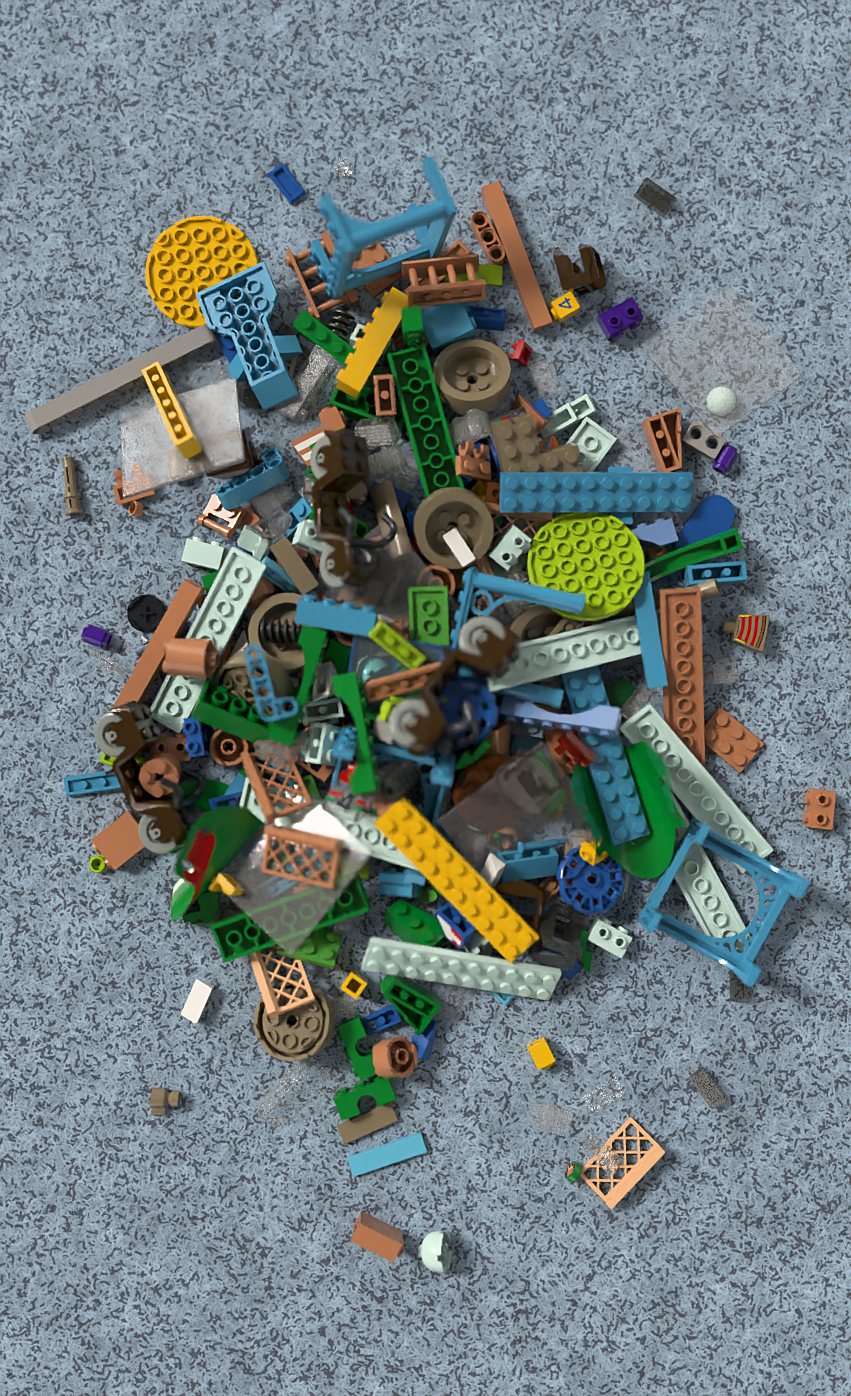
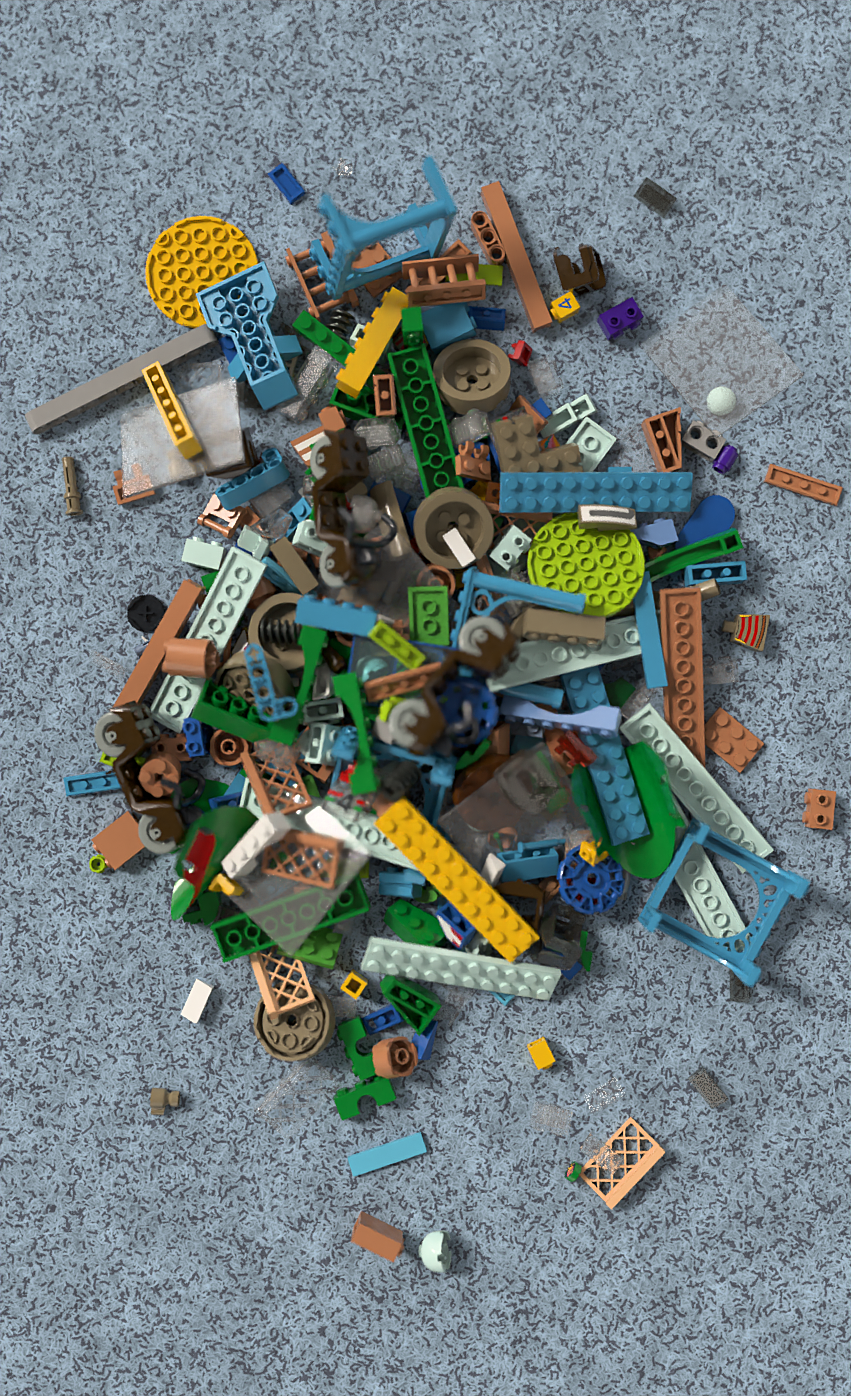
dark purple brick [81,624,112,648] -> none
nougat hinge [128,501,145,517] -> none
dark tan tile [337,1102,398,1144] -> none
light aqua brick [587,916,632,958] -> none
none -> white arch [221,812,291,879]
none -> dark brown cone [320,644,347,674]
none -> clear cylinder [350,494,382,534]
none -> dark tan brick [523,608,605,647]
none -> slope [577,504,637,531]
none -> nougat tile [764,464,843,506]

